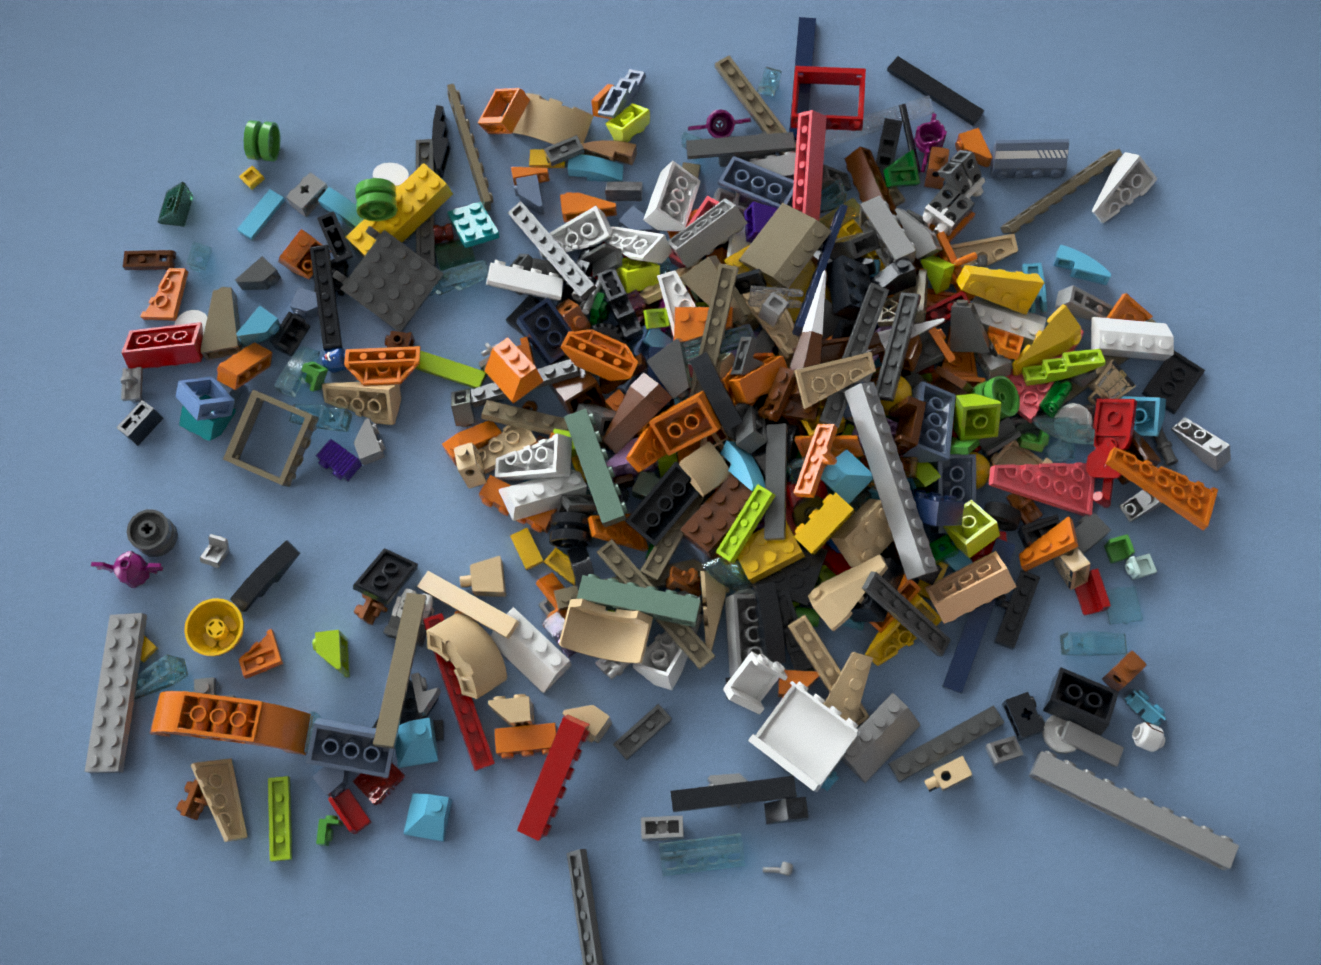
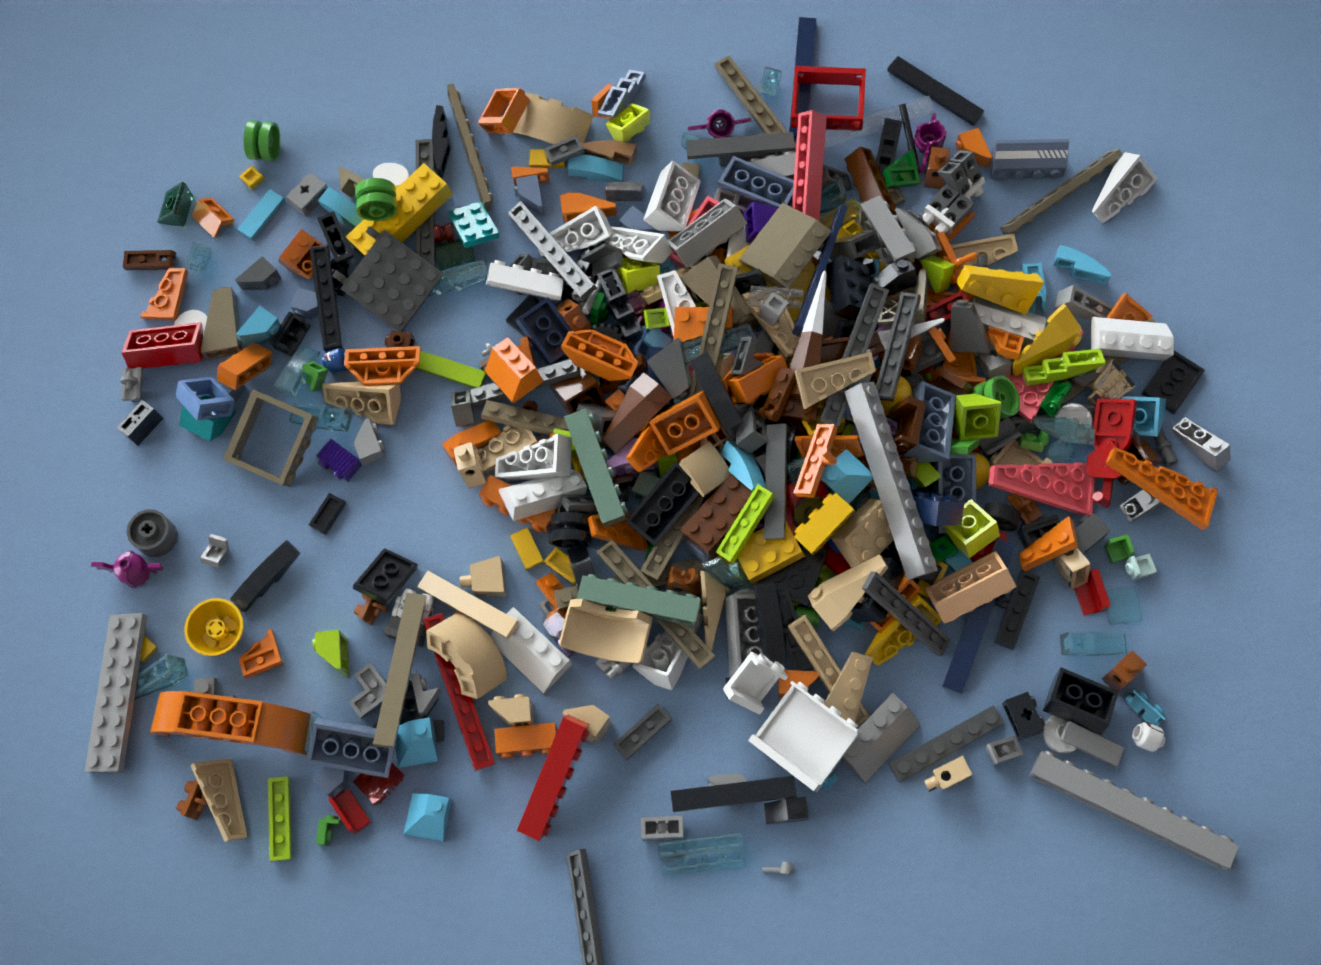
none -> orange panel [192,197,234,237]
none -> black tile [308,493,347,535]
none -> dark tan slope [339,166,365,197]
none -> light grey plate [349,662,386,719]

